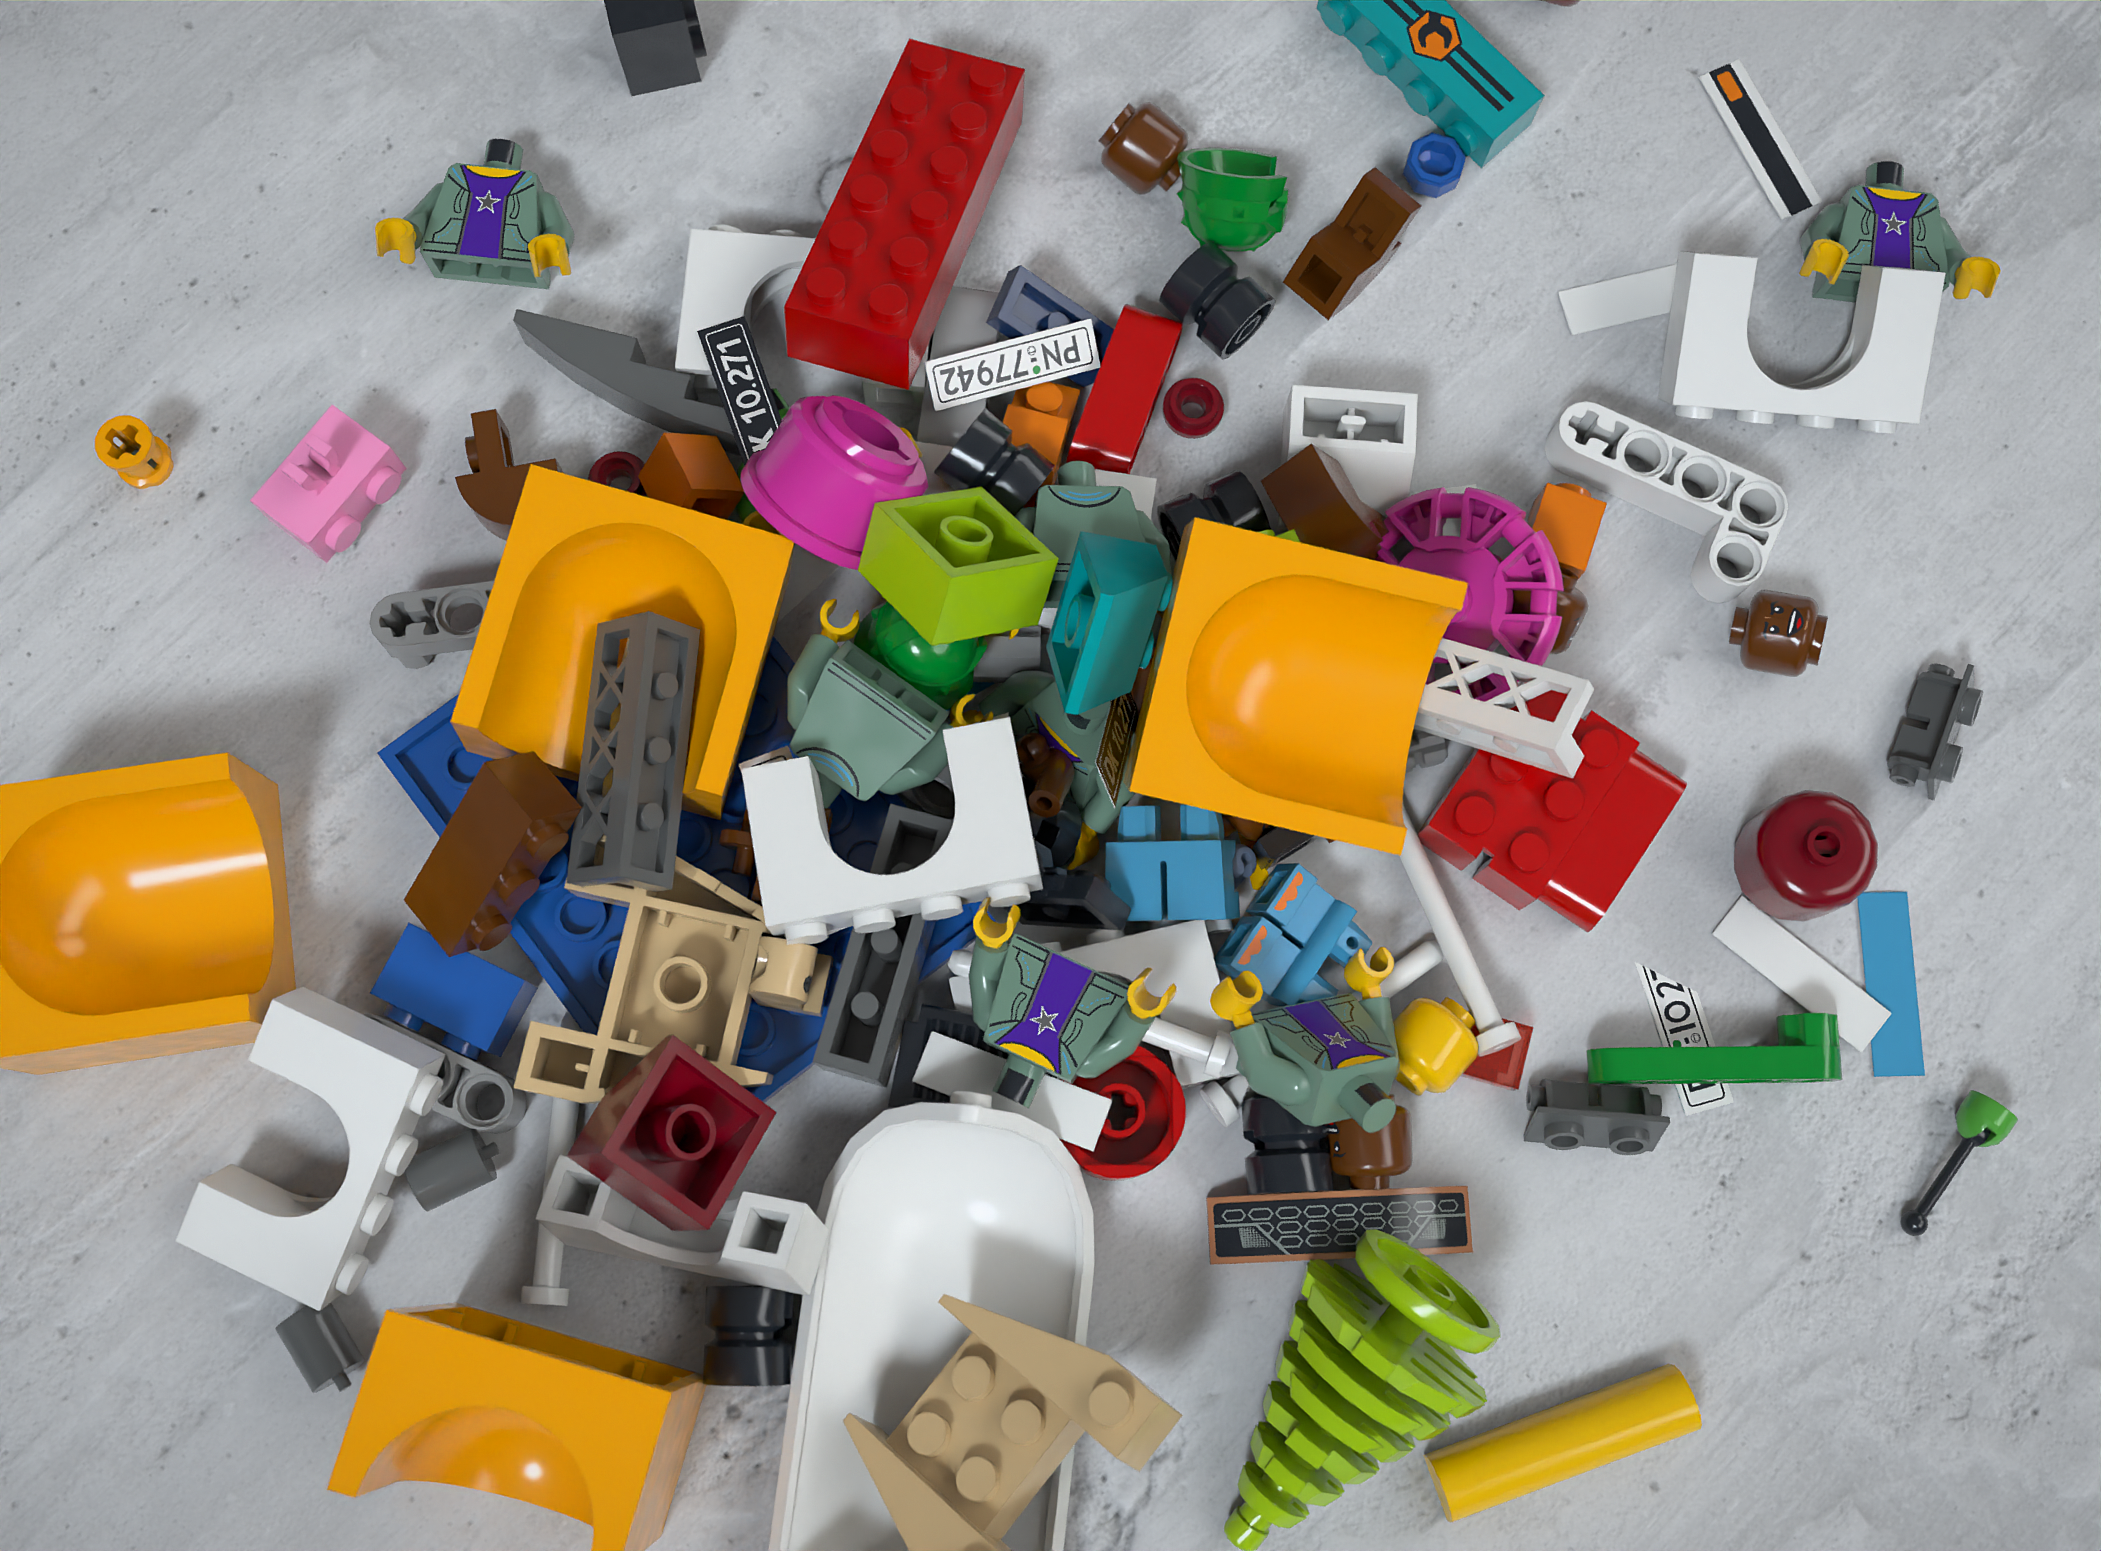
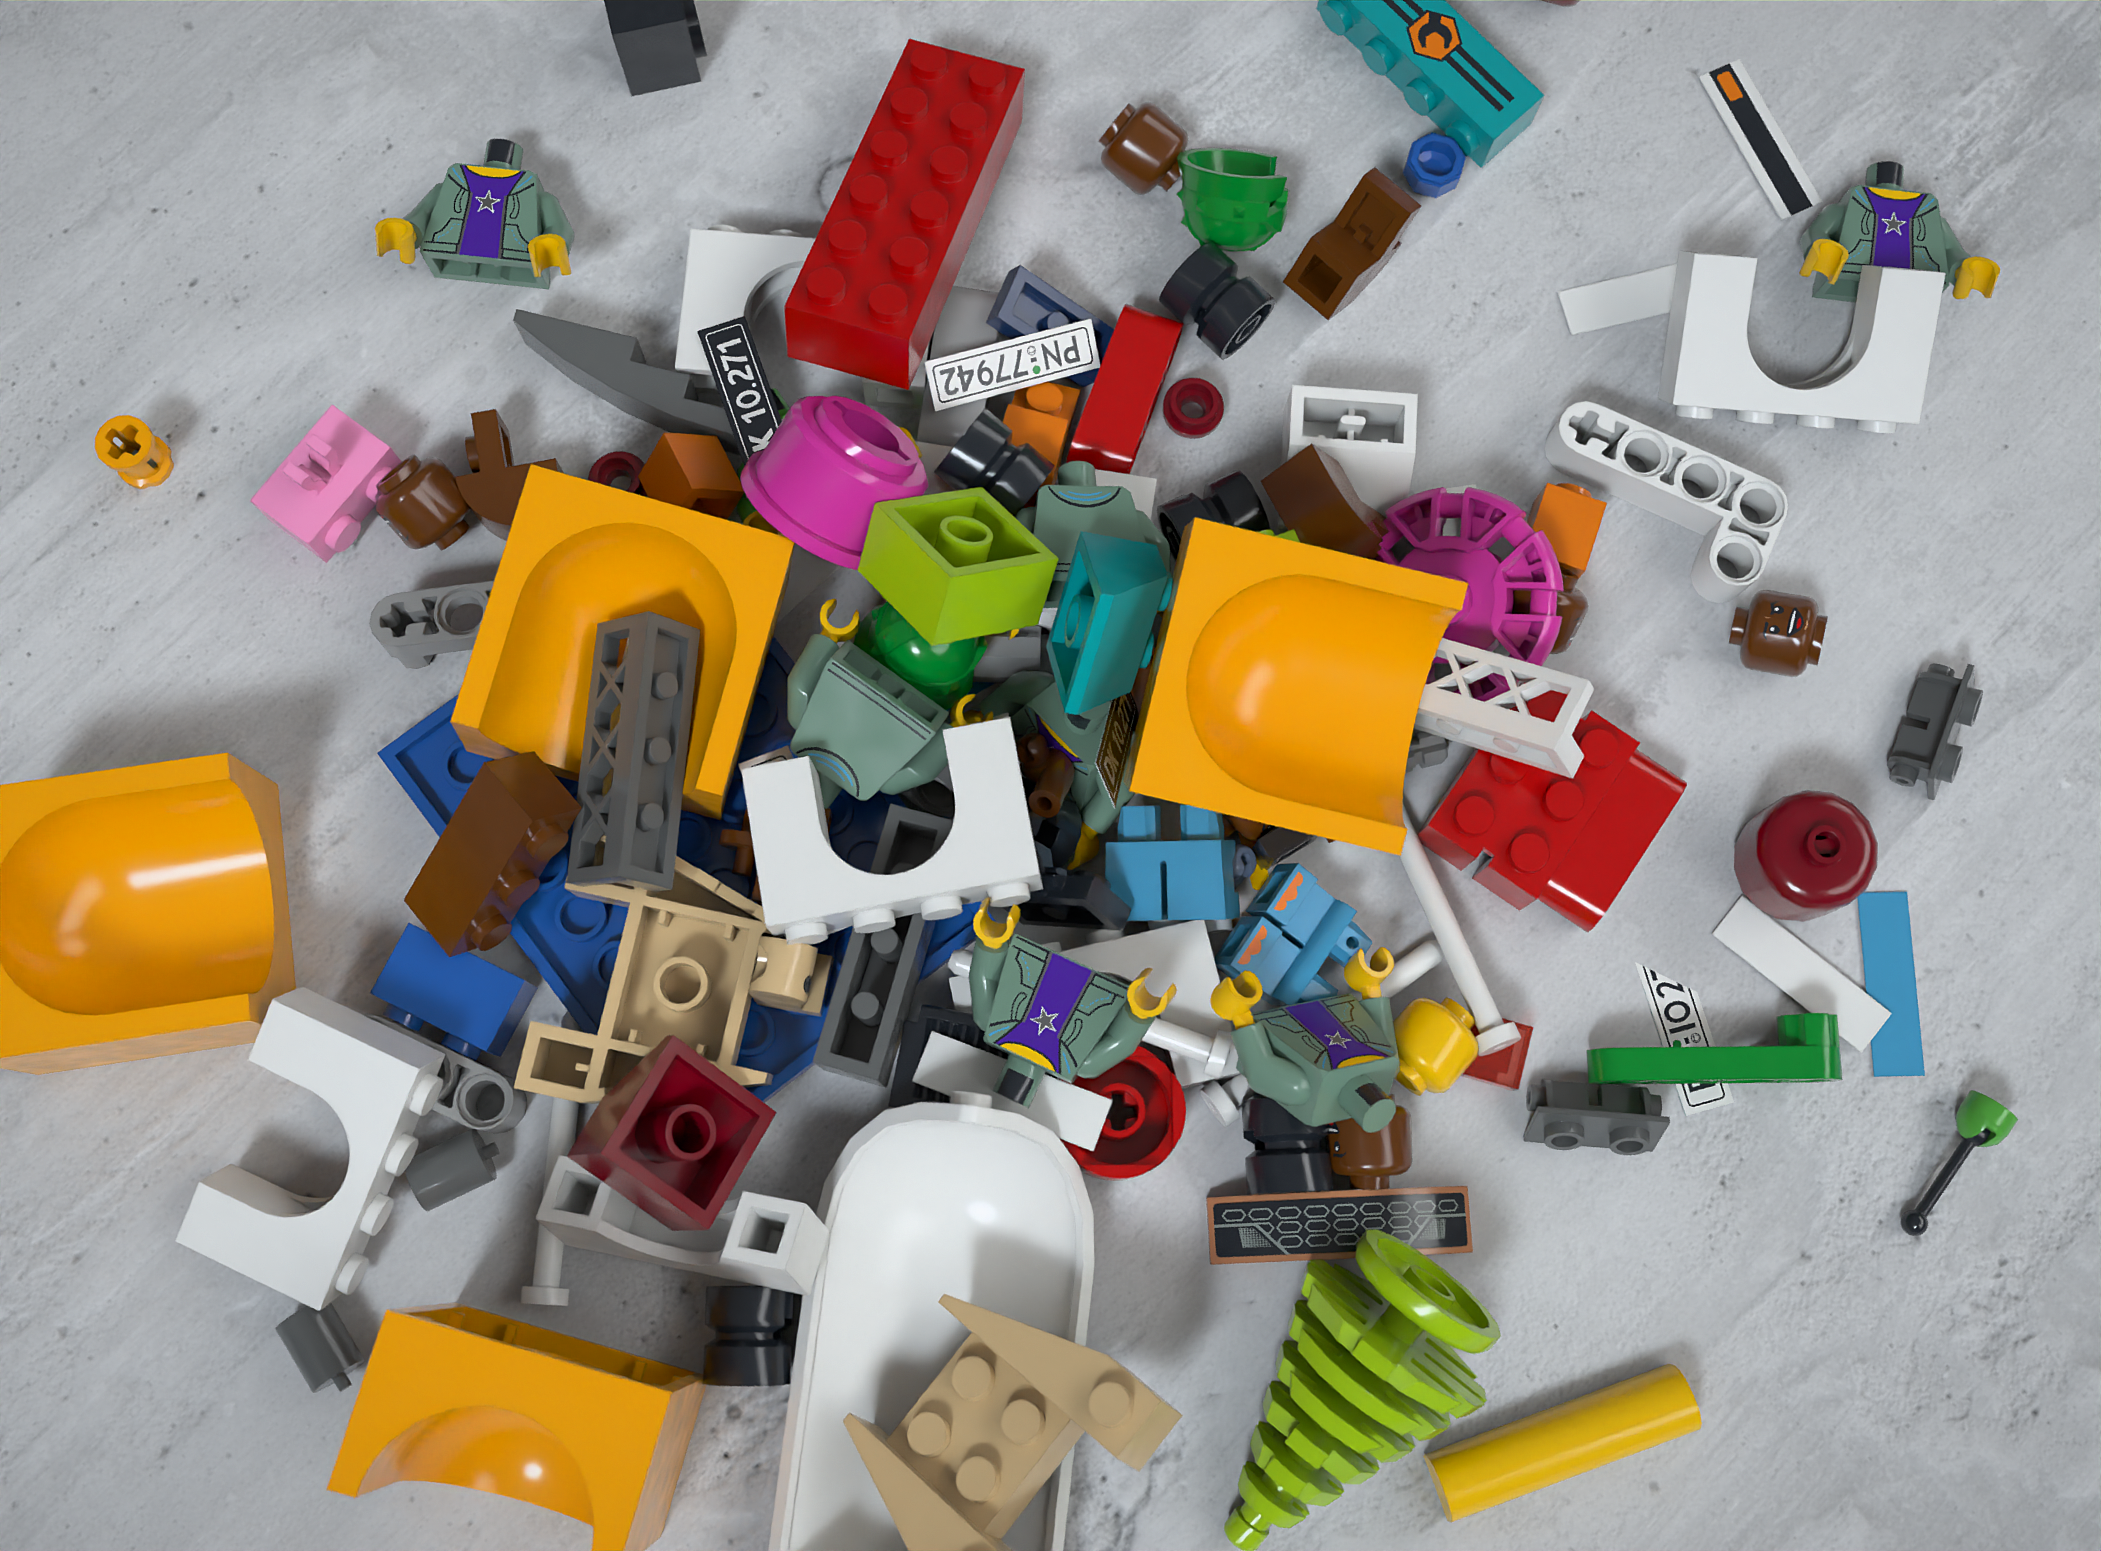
none -> reddish brown head [376,454,471,551]

